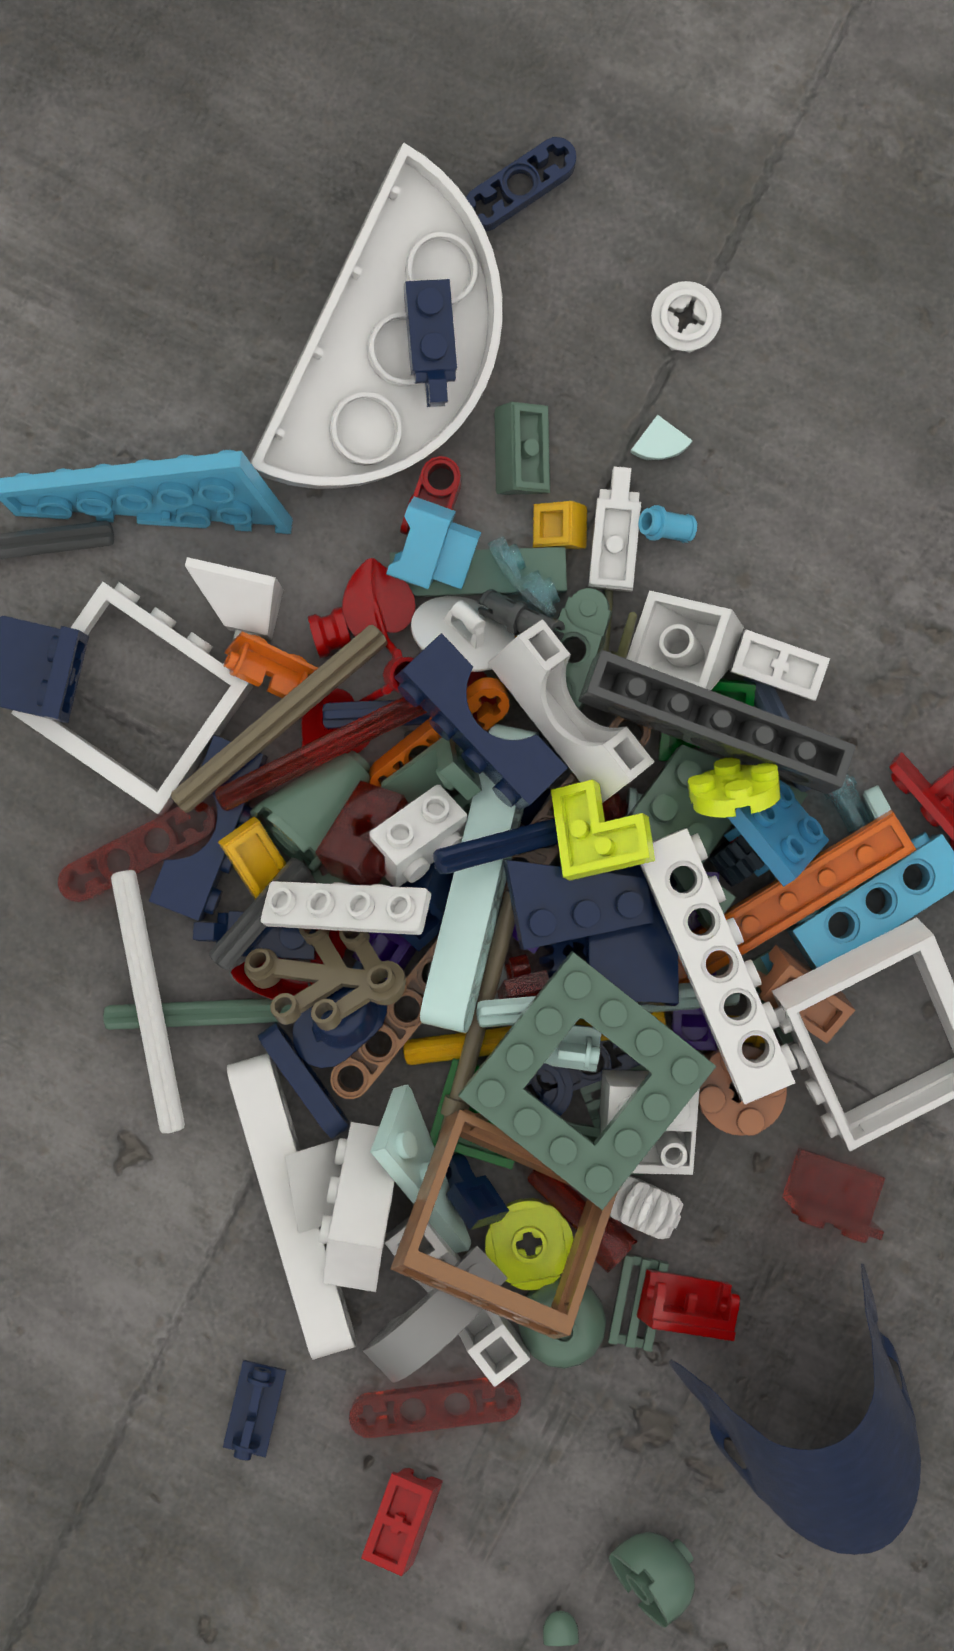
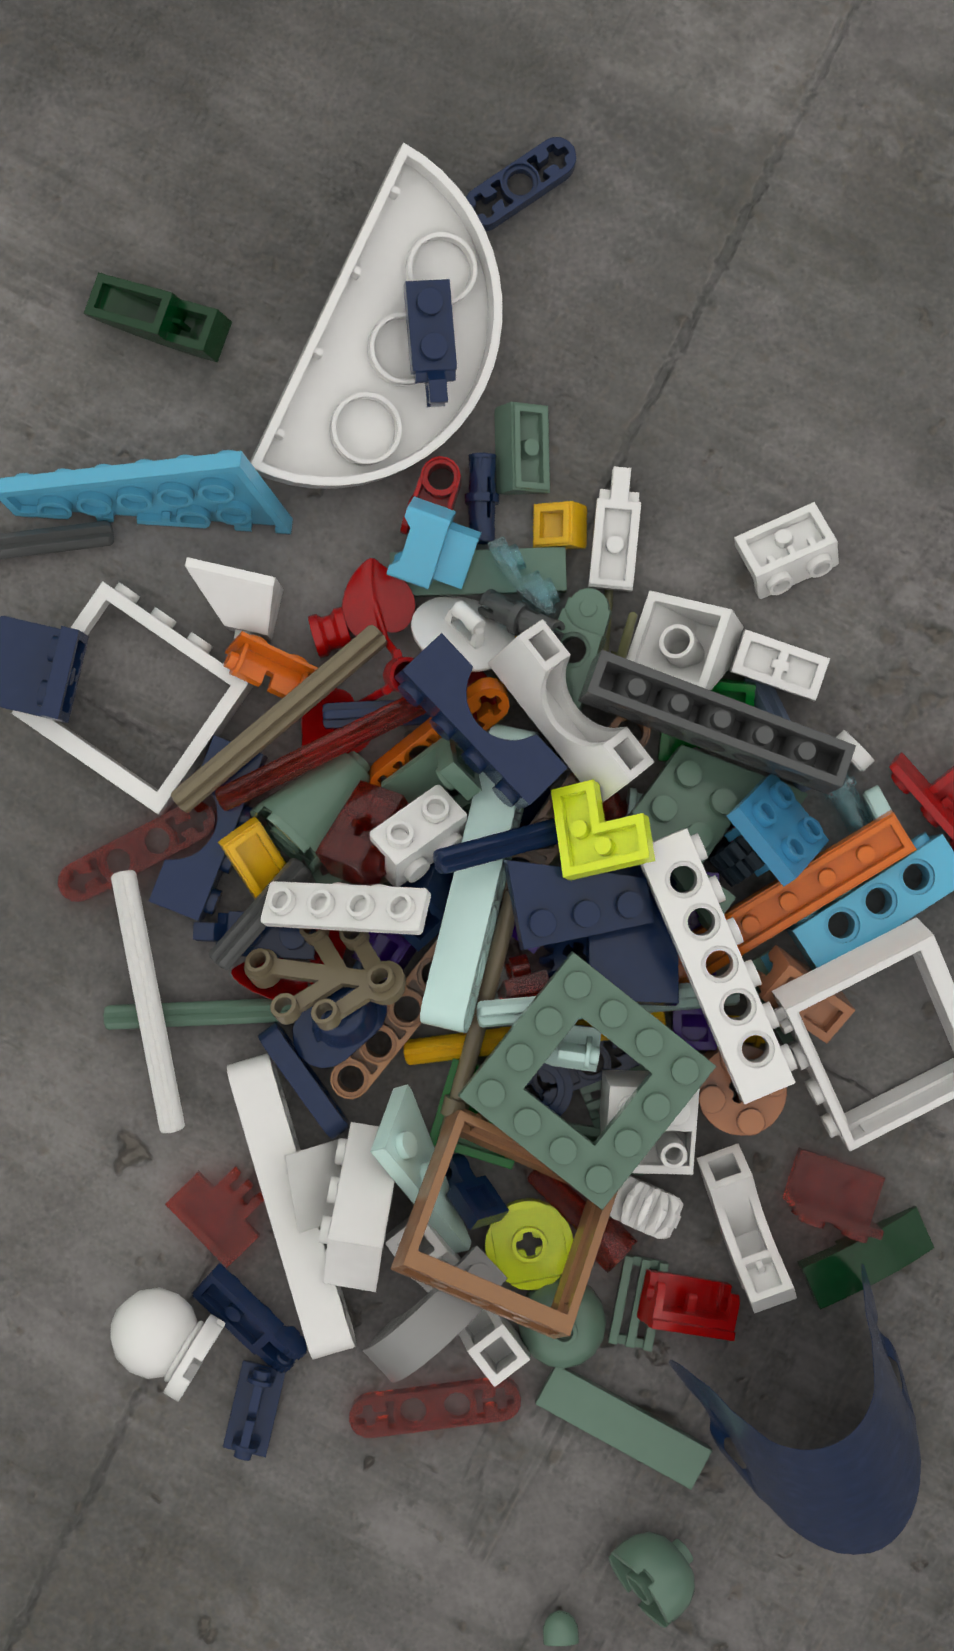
red hinge [361,1468,443,1576] -> none
light aqua tile [630,415,692,460] -> none
medium azure pin [638,505,697,543] -> none
white gear [651,281,721,353] -> none
neon yellow plate [687,758,781,818] -> none
none -> dark green slope [84,272,232,363]
none -> white tile [110,1287,226,1402]
none -> clear red hinge [165,1166,264,1268]
none -> dark blue hinge [192,1263,308,1373]
none -> dark blue pin [465,453,499,545]
none -> sand green tile [535,1367,712,1490]
none -> white arch [697,1143,797,1314]
none -> white bracket [734,502,839,599]
none -> dark green slope [797,1206,934,1310]
none -> white tile [835,730,875,772]

